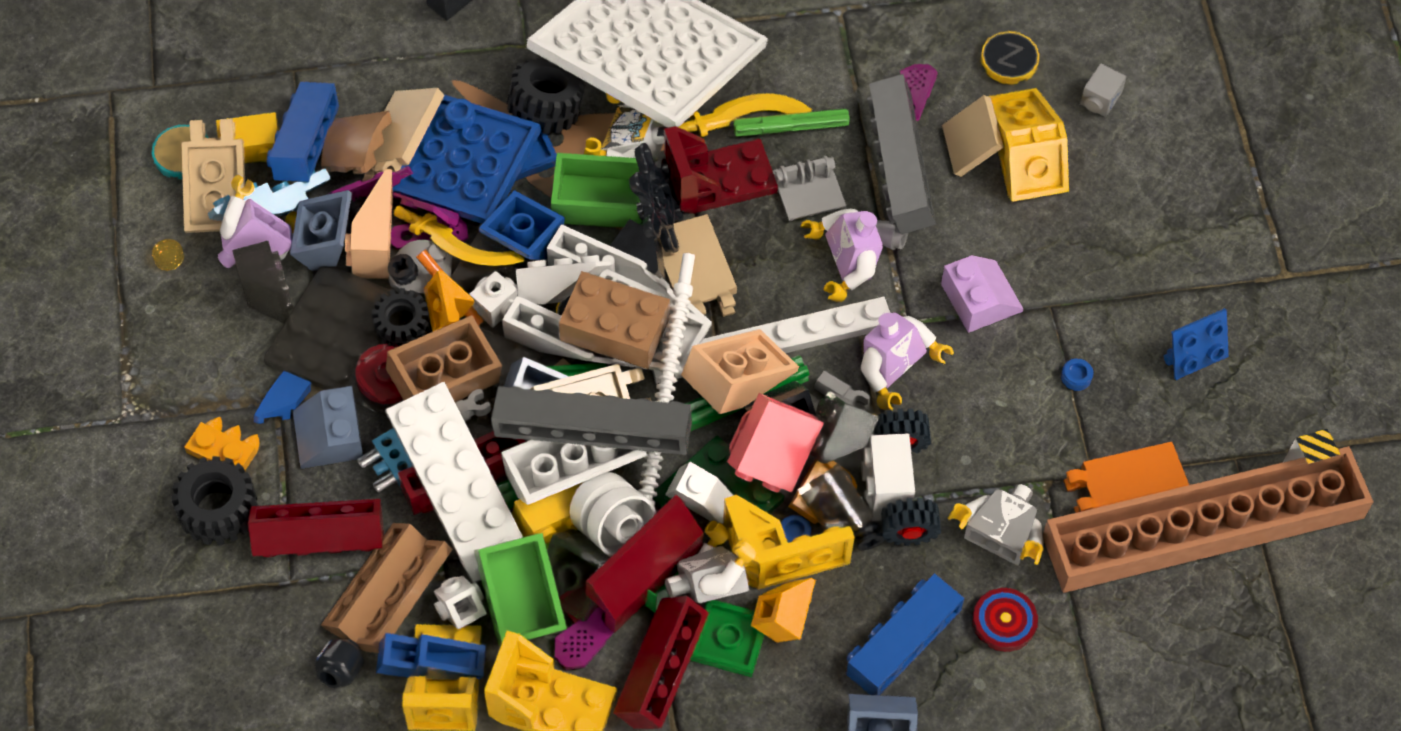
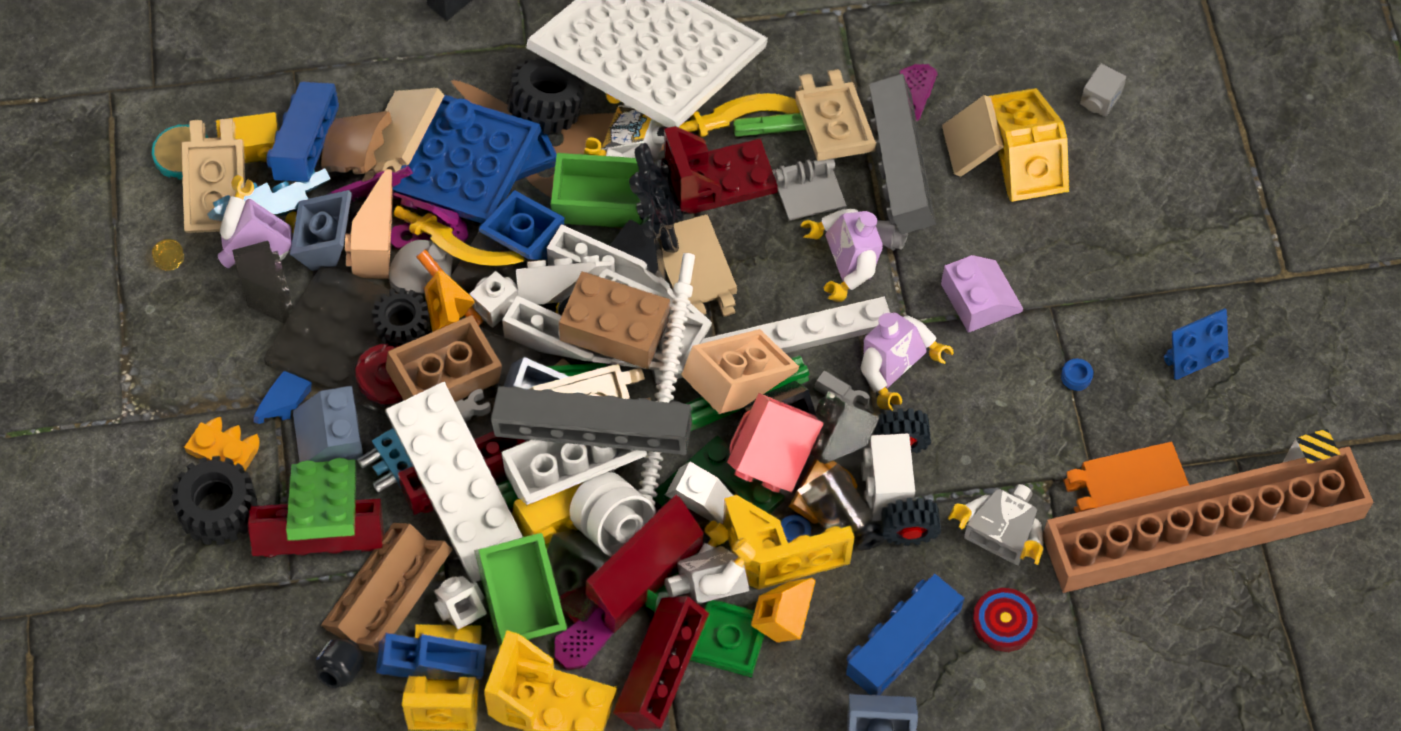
black bush [388,254,419,285] -> none
black tile [981,31,1039,85] -> none
none -> bright green plate [287,458,357,541]
none -> tan tile [796,69,876,161]

